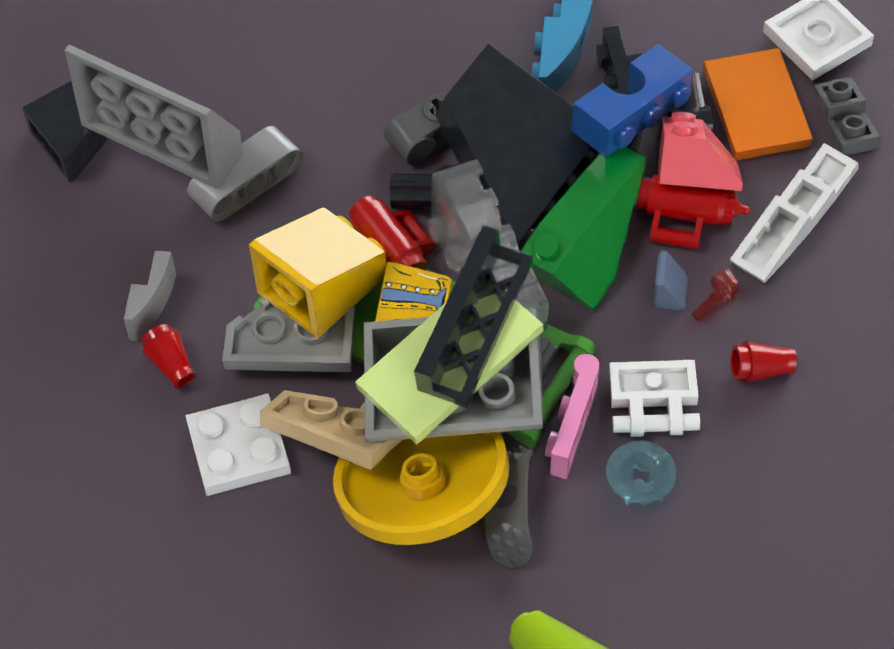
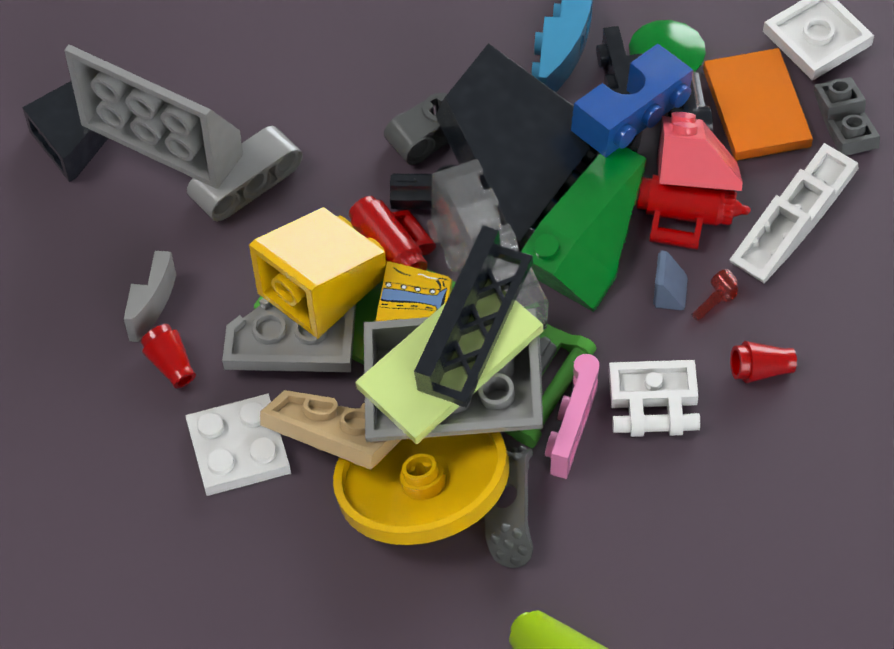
clear light blue gear [606,441,676,507] -> none
none -> green dish [629,20,706,72]

